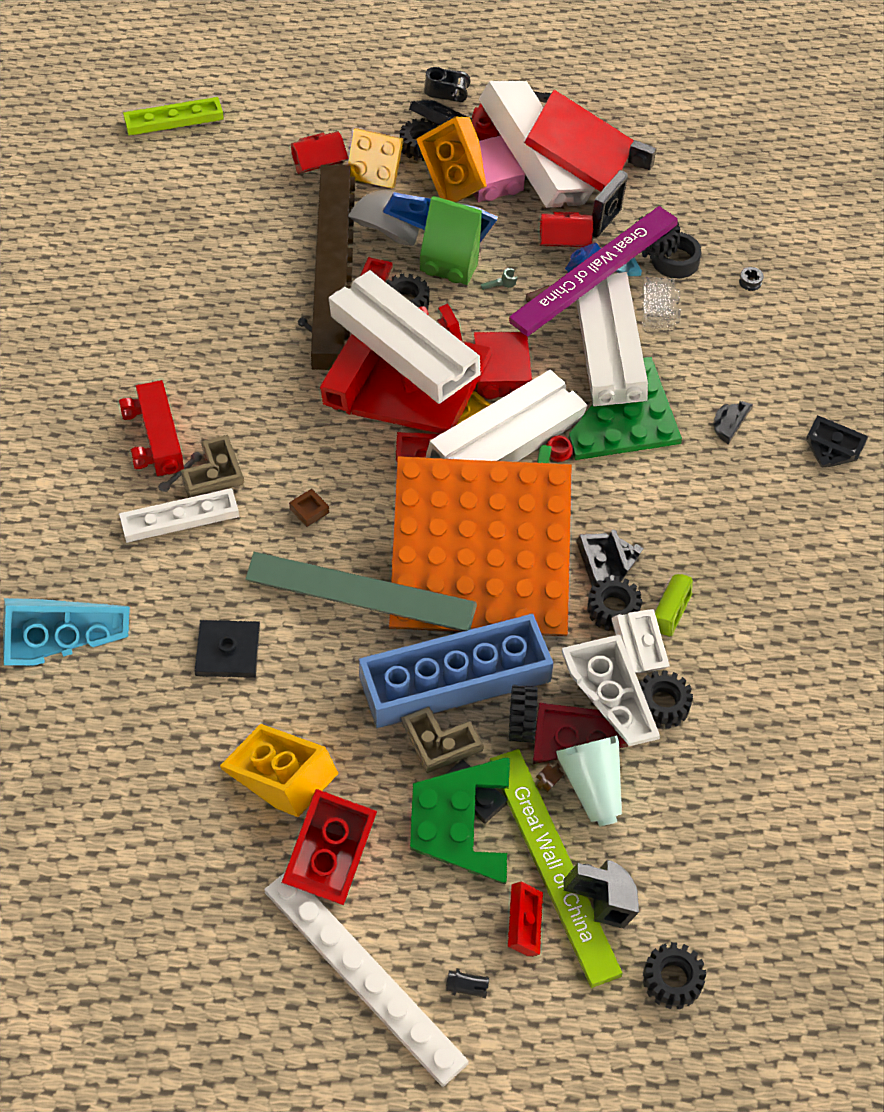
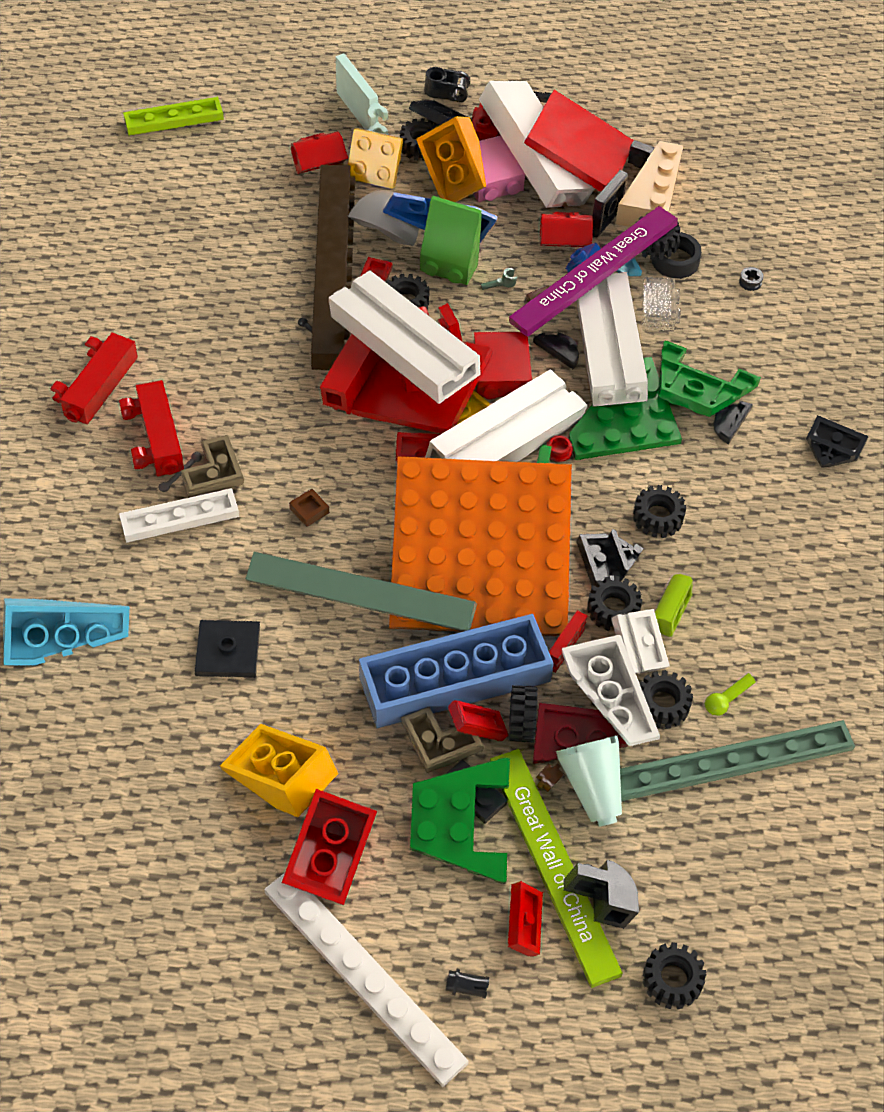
none -> red brick [50,332,138,425]
none -> light aqua tile [336,54,388,135]
none -> red tile [448,700,509,742]
none -> black tile [533,332,579,370]
none -> red tile [549,610,588,673]
none -> tan wedge [615,141,683,227]
none -> sand green tile [620,720,855,801]
none -> black tyre [633,485,686,538]
none -> green wing [659,340,761,417]
none -> lime bar [704,673,756,716]

